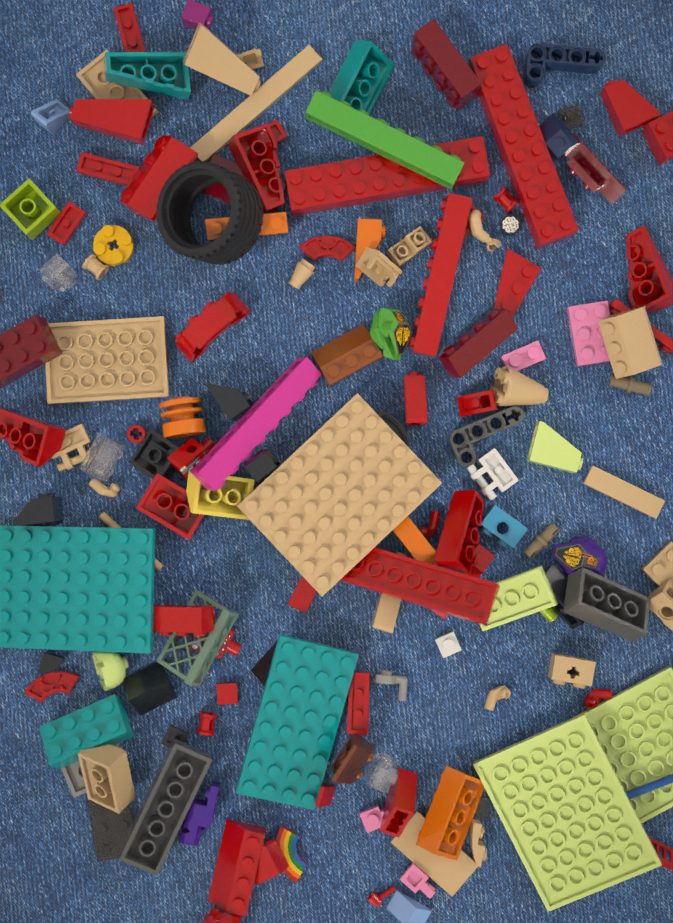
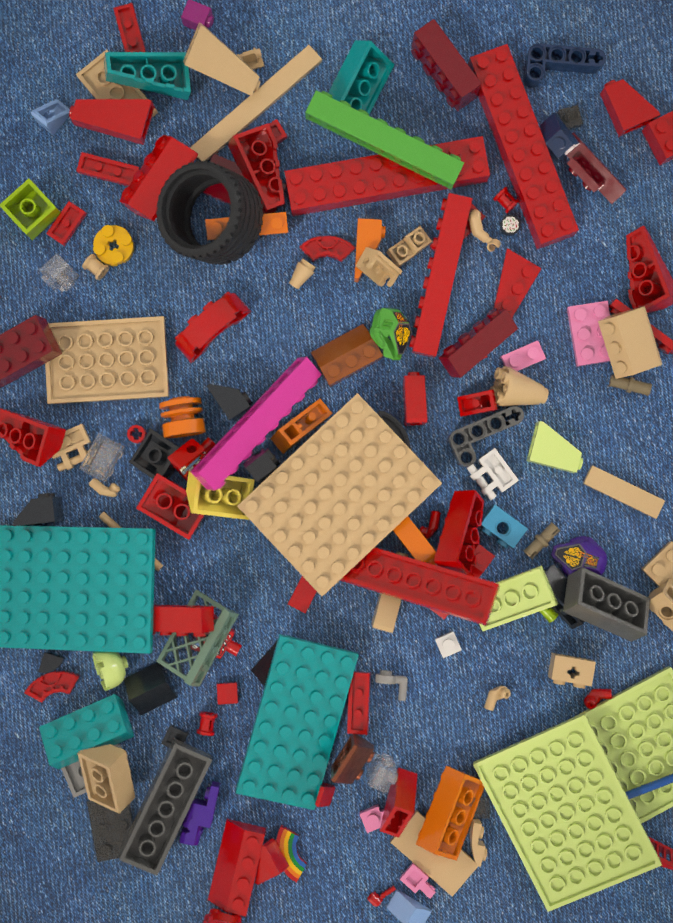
none -> orange slope [270,399,333,454]

